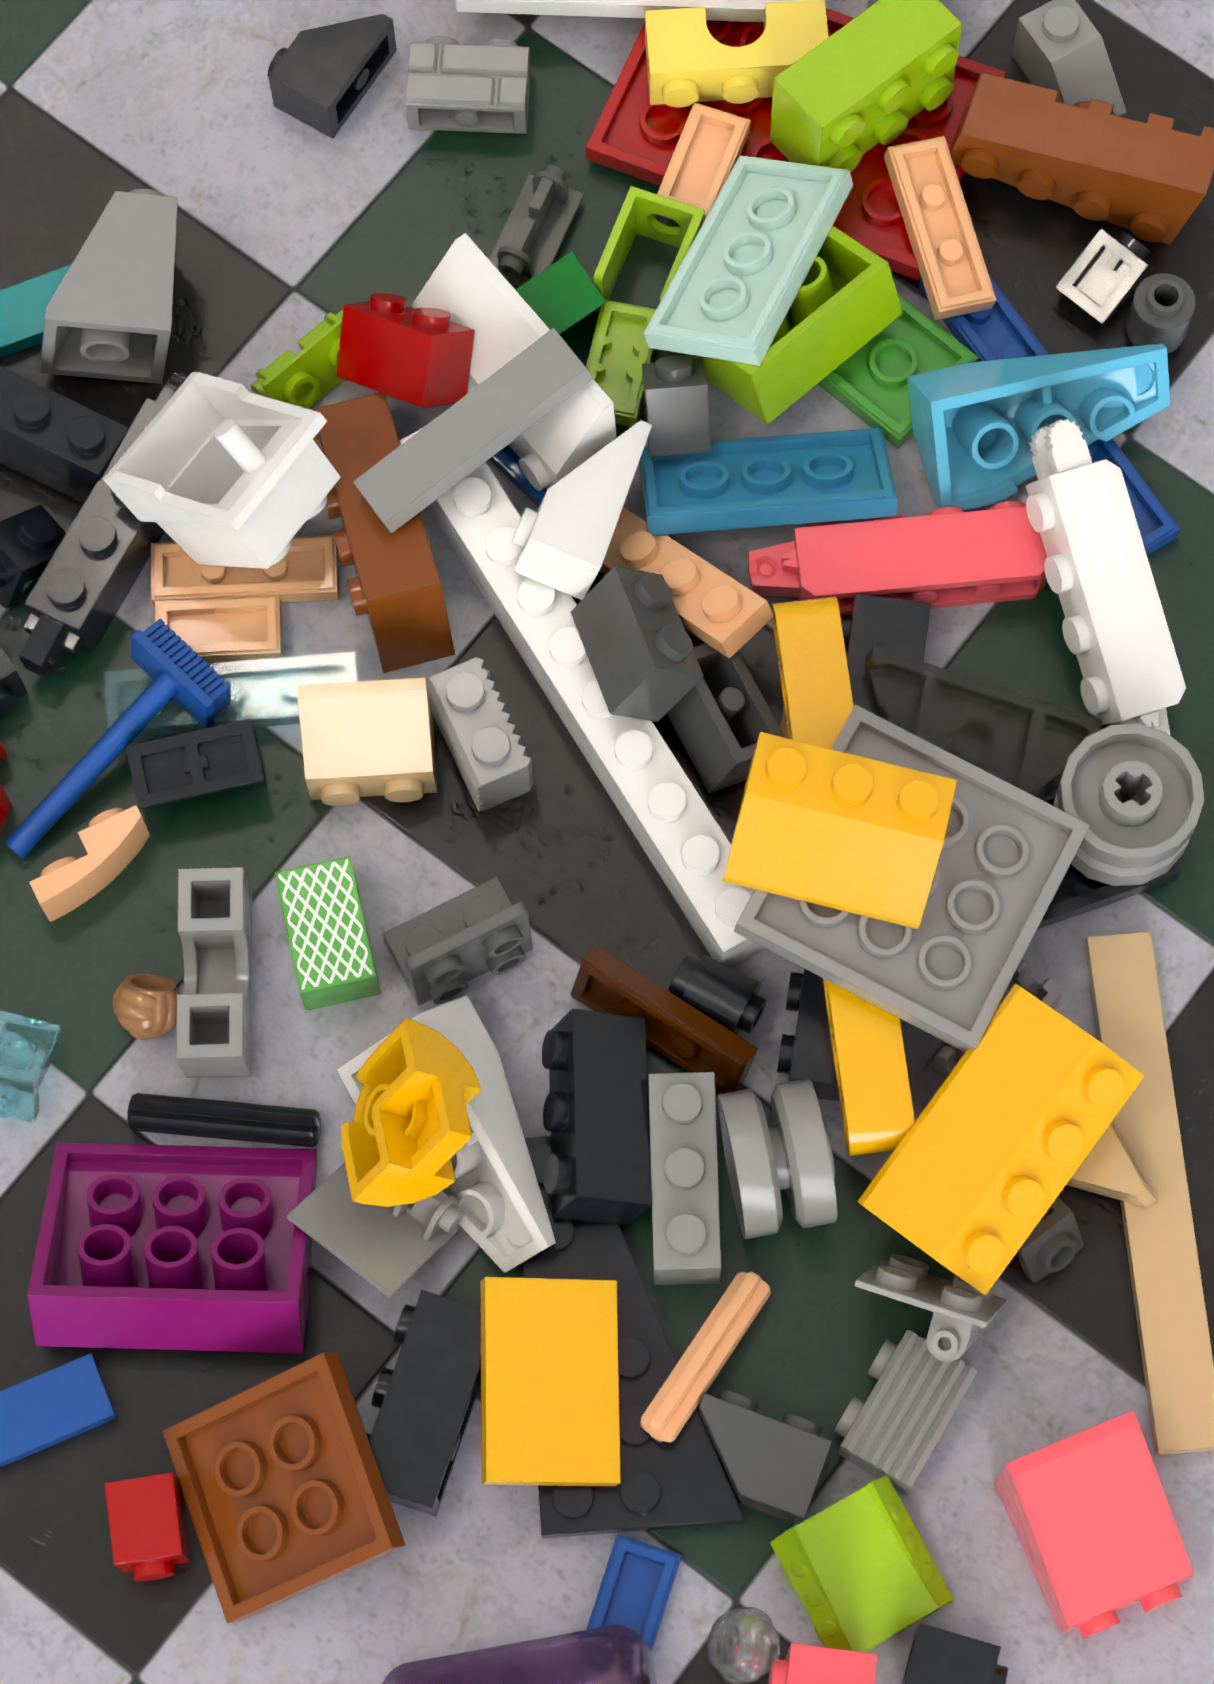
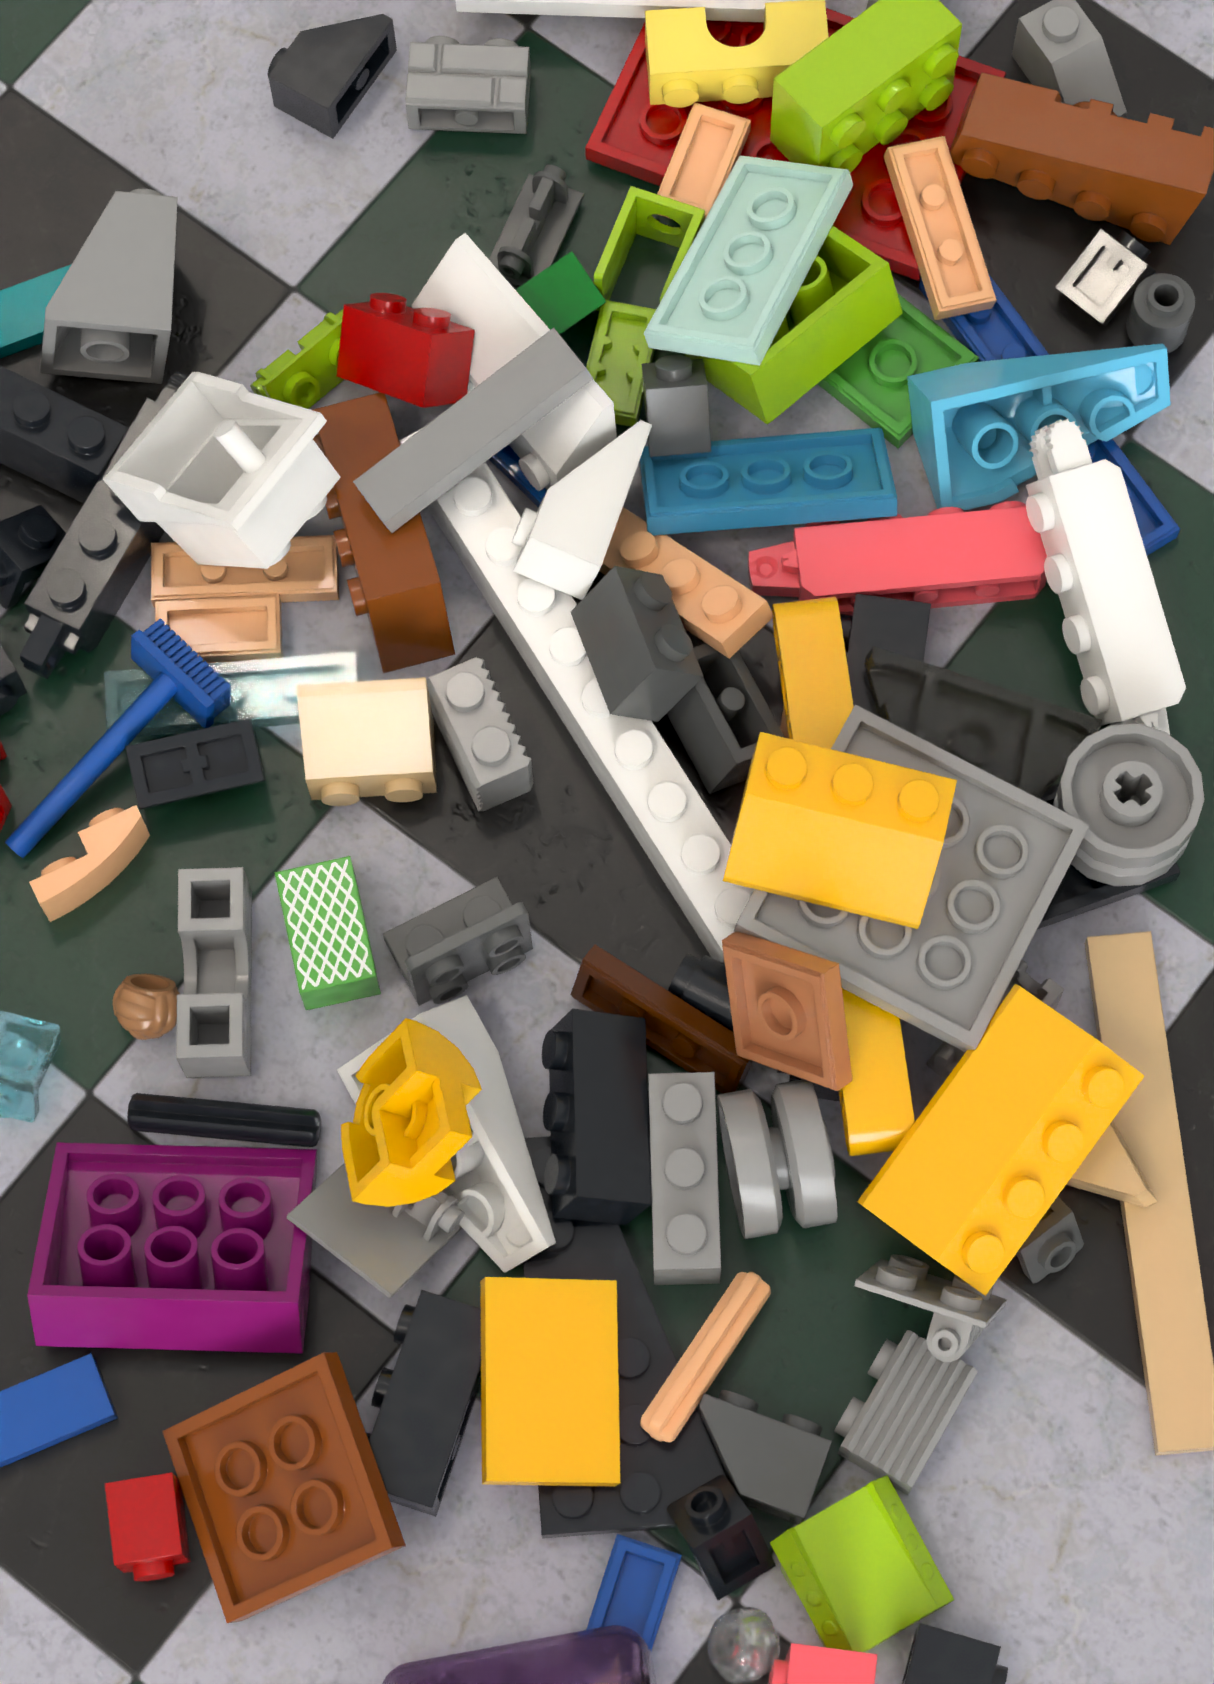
coral slope [994,1410,1194,1639] -> none
none -> black bracket [667,1475,776,1600]
none -> nougat tile [722,931,852,1091]

